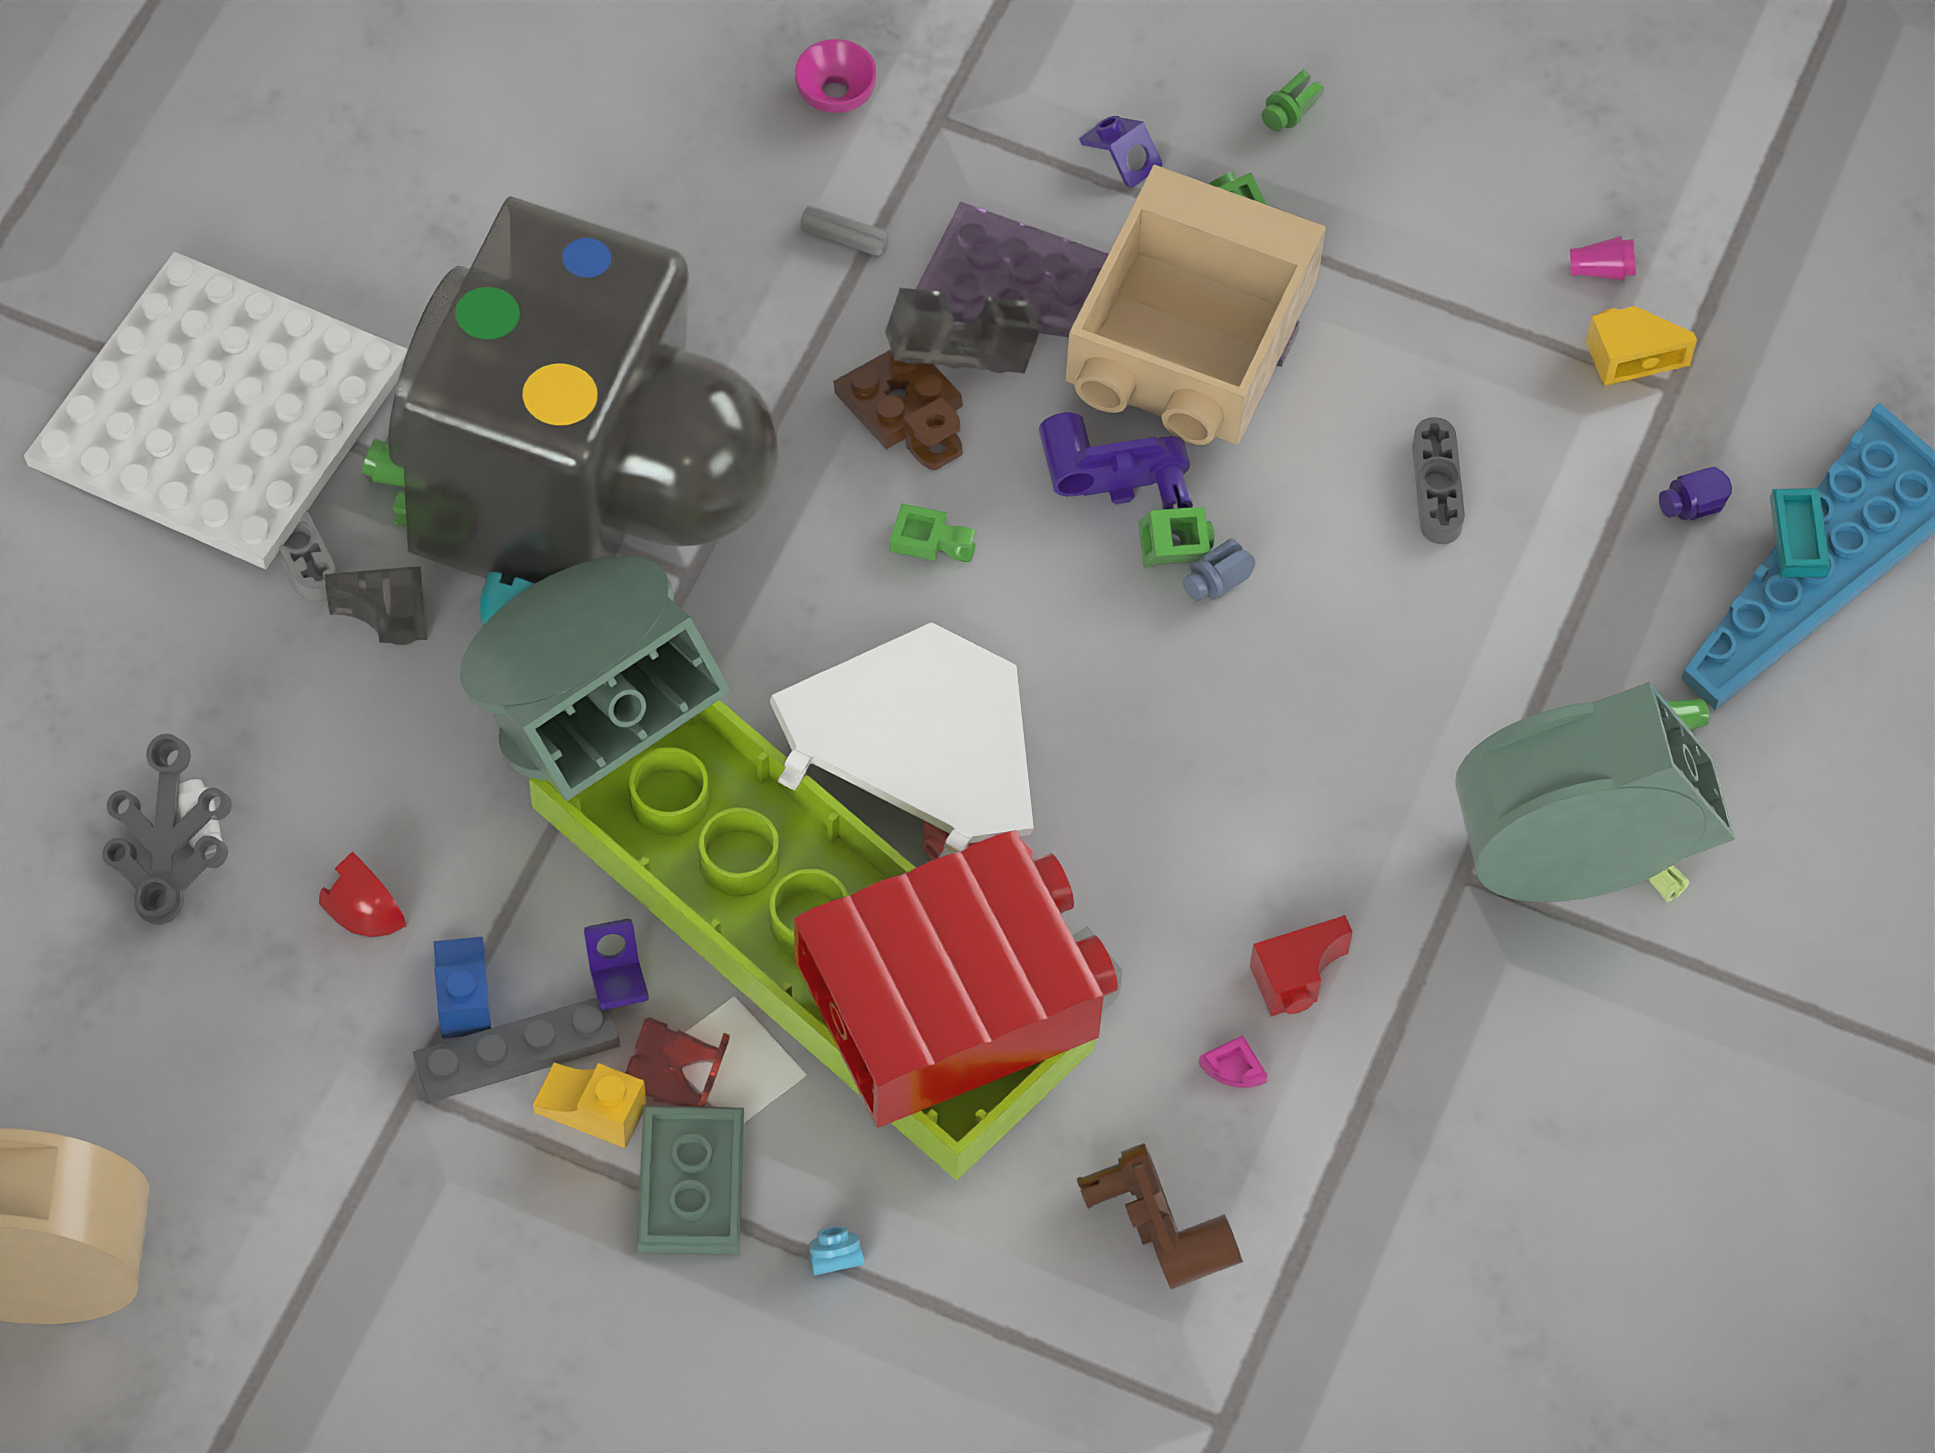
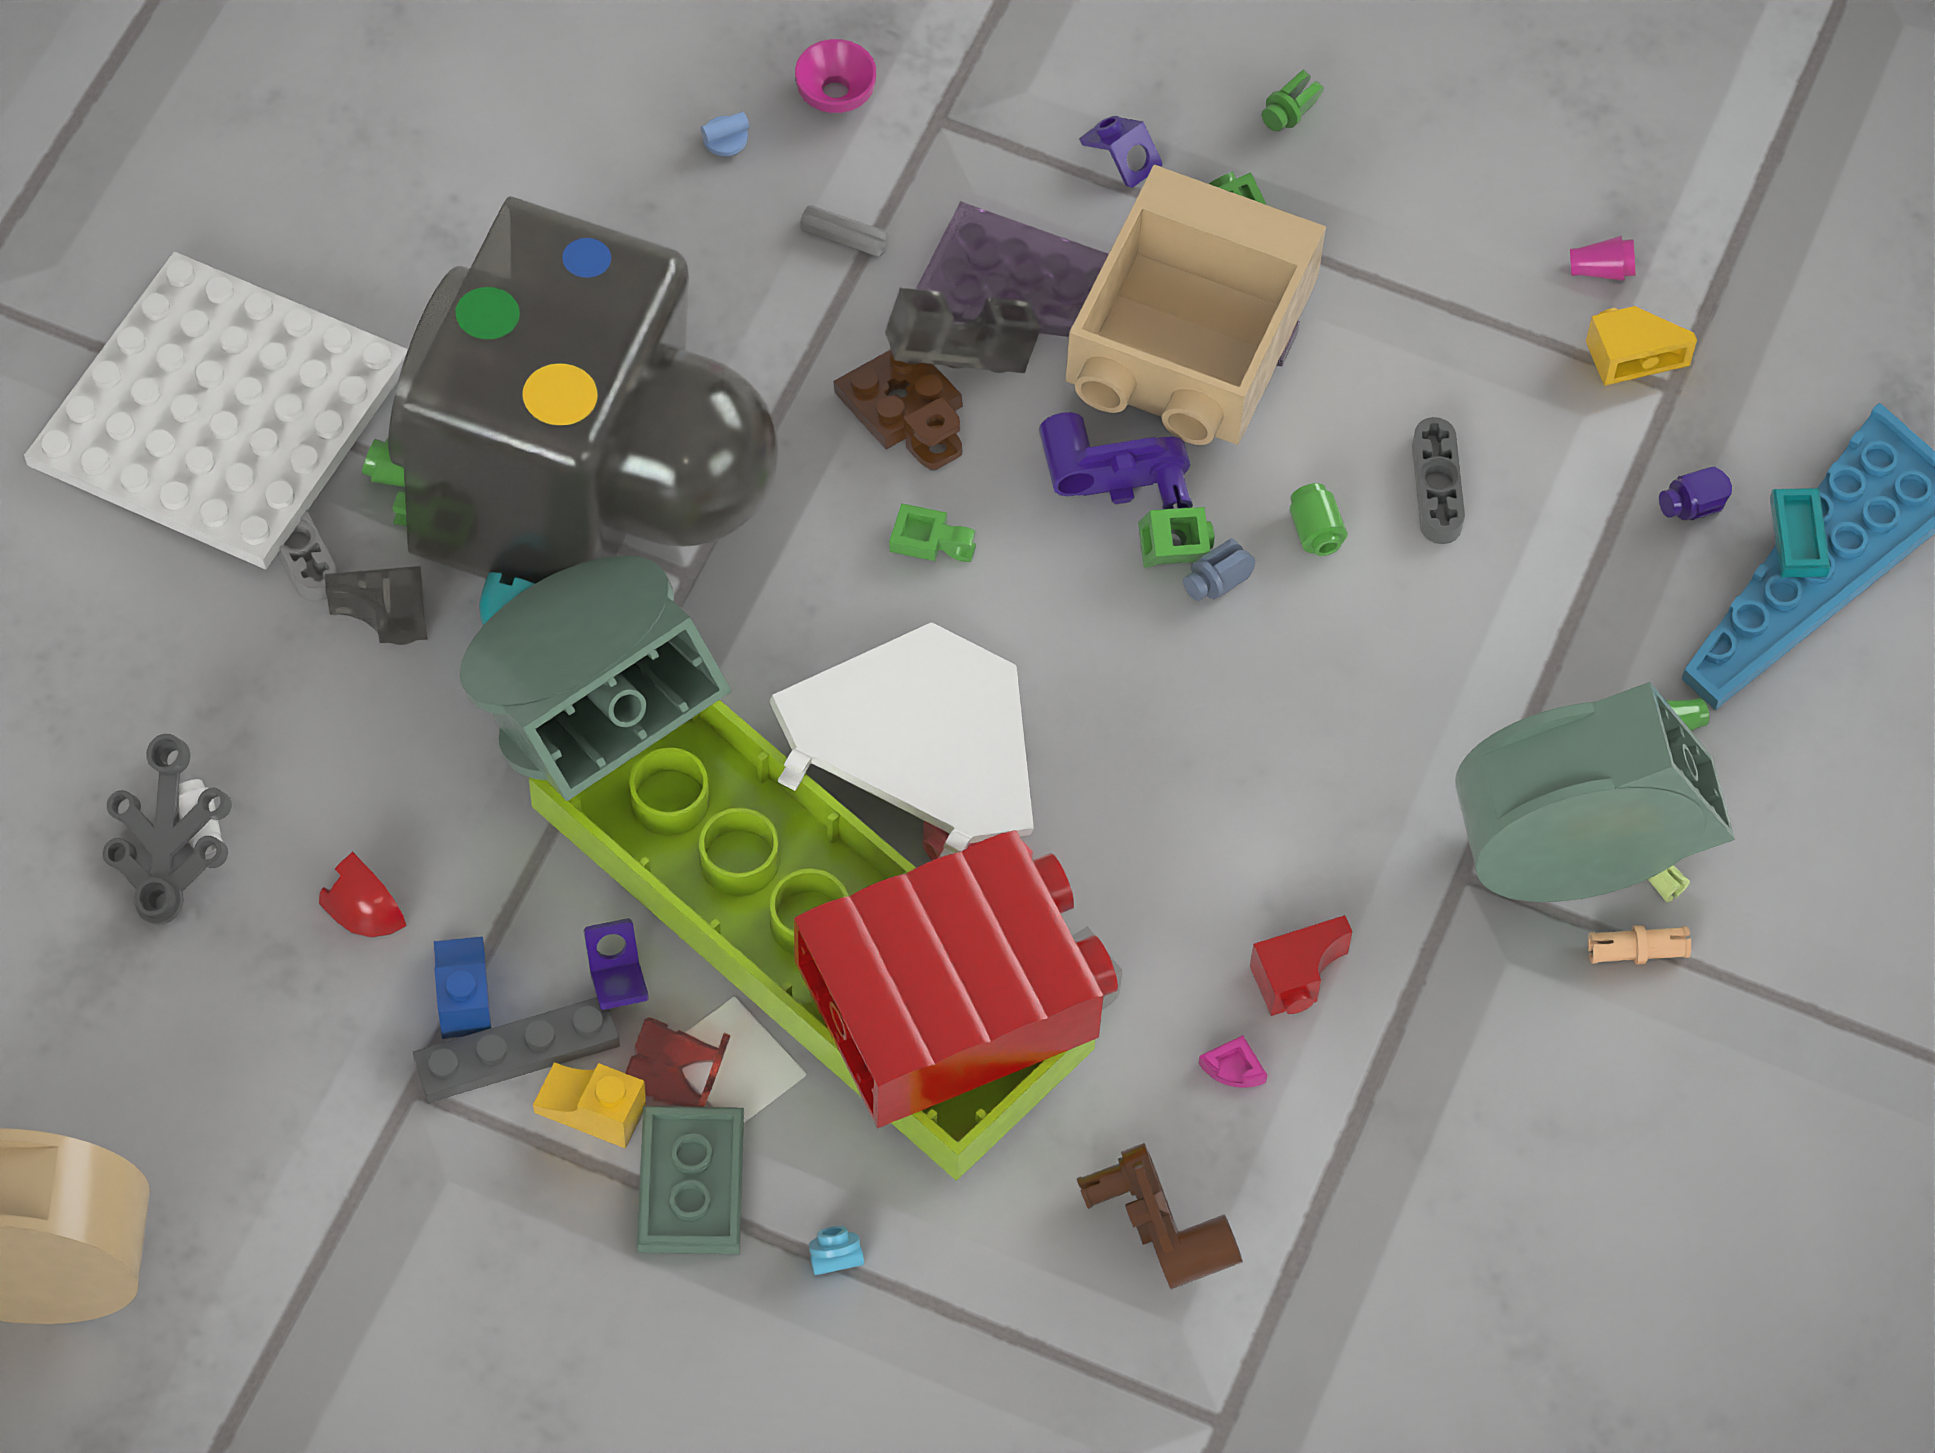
none -> light blue plate [701,111,749,156]
none -> bright green brick [1289,483,1348,556]
none -> light nougat pin [1588,925,1691,965]

